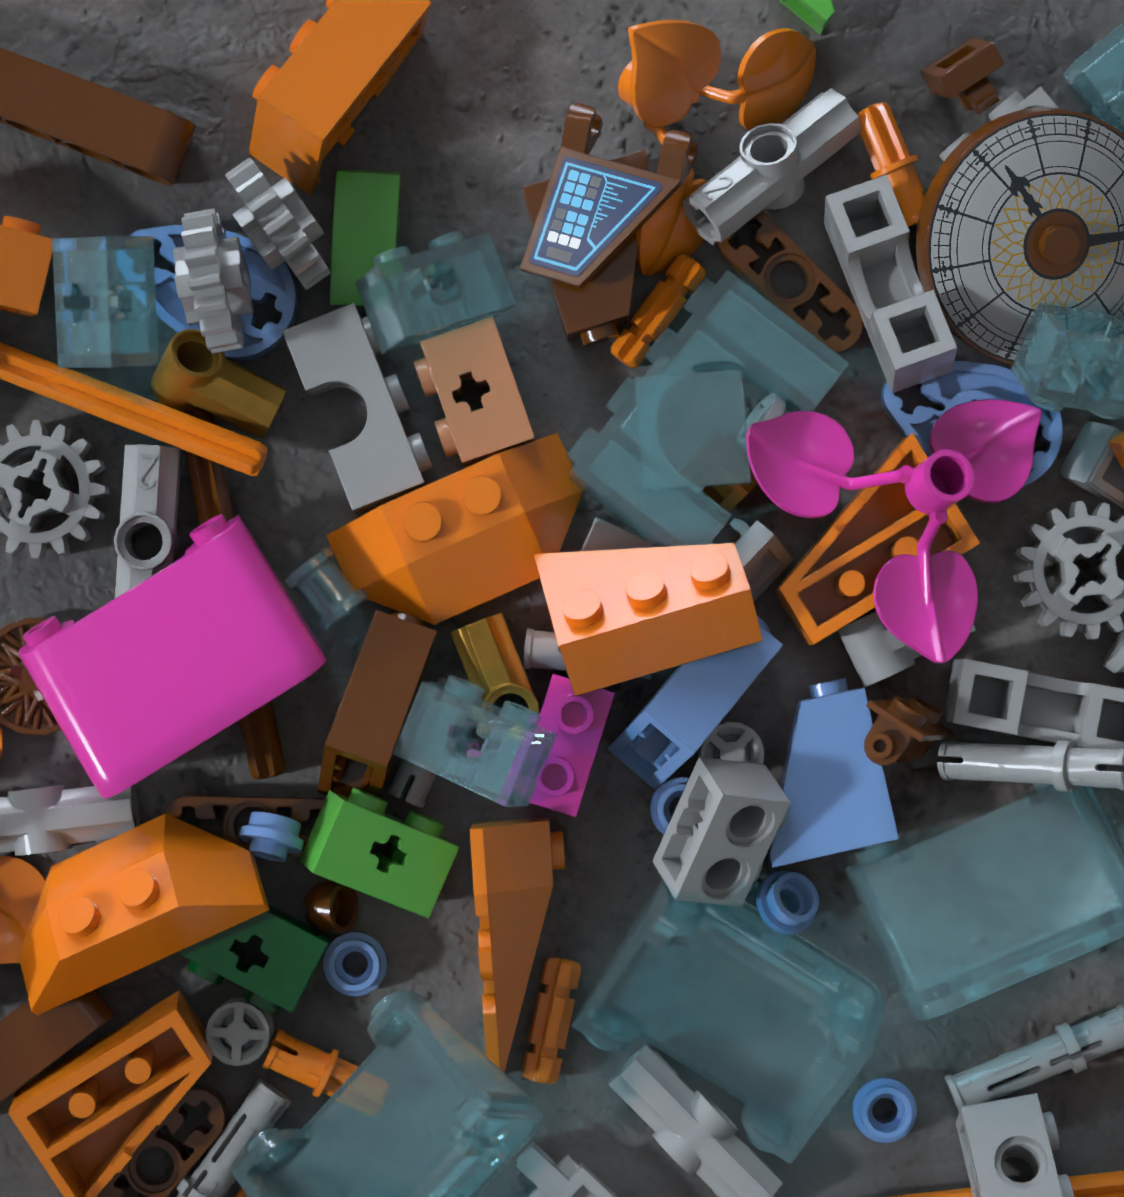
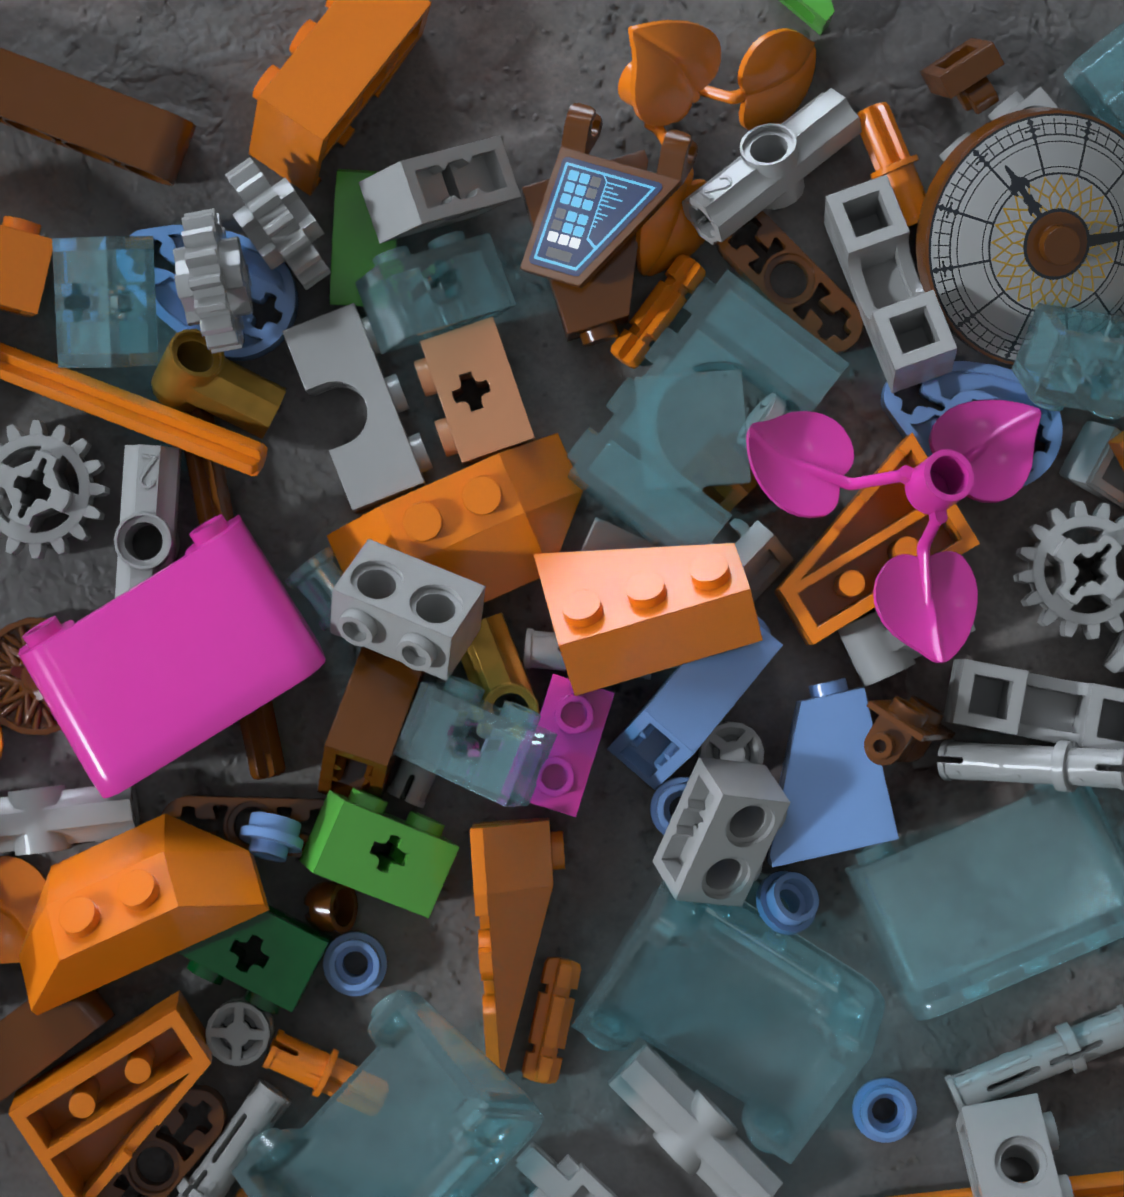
none -> light grey brick [330,539,486,681]
none -> light grey brick [358,135,521,244]

